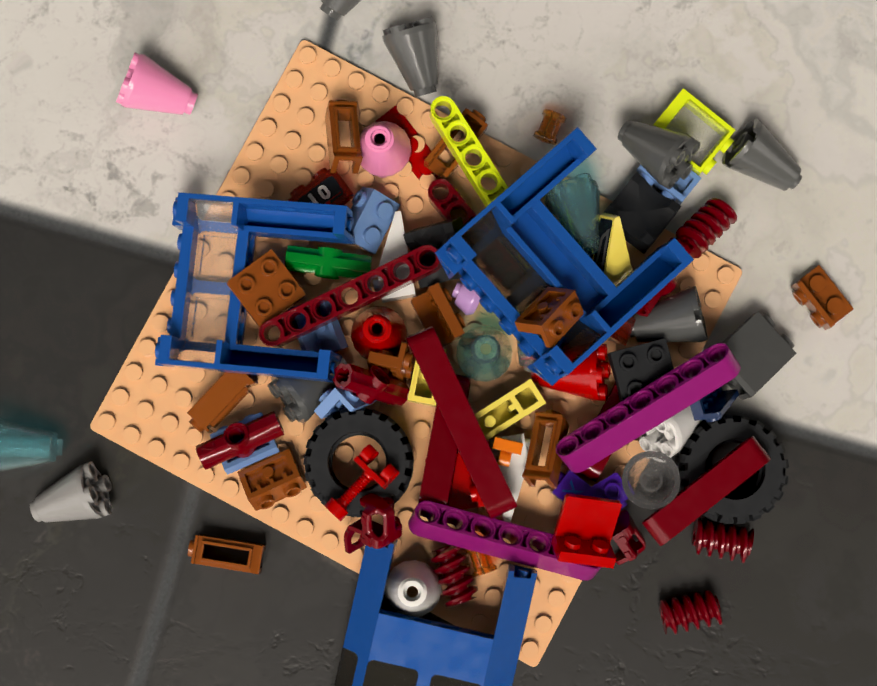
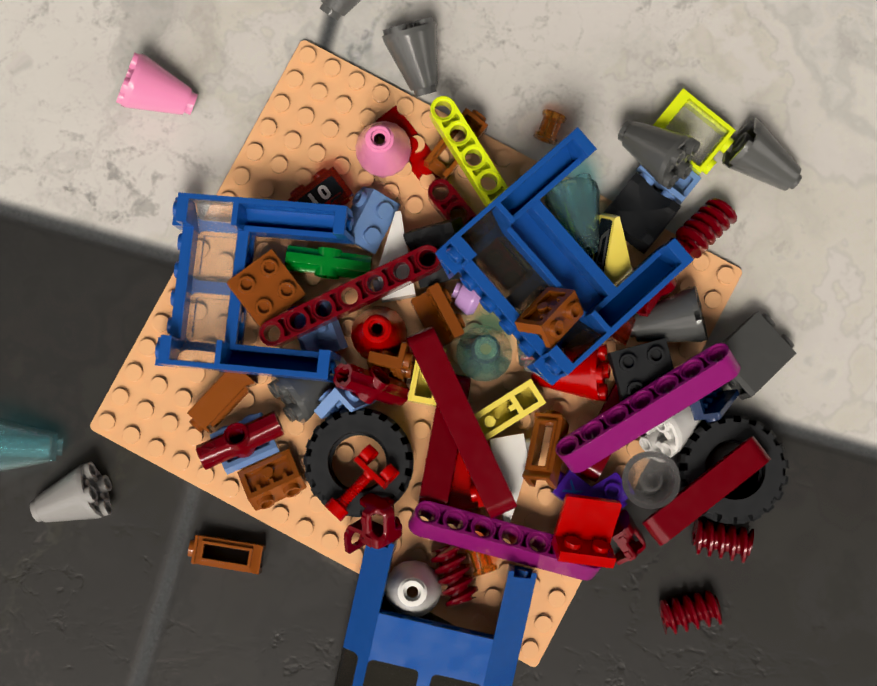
dark orange window [325,100,363,174] -> none
orange tile [492,436,523,467] -> none
dark orange bracket [791,265,854,330] -> none

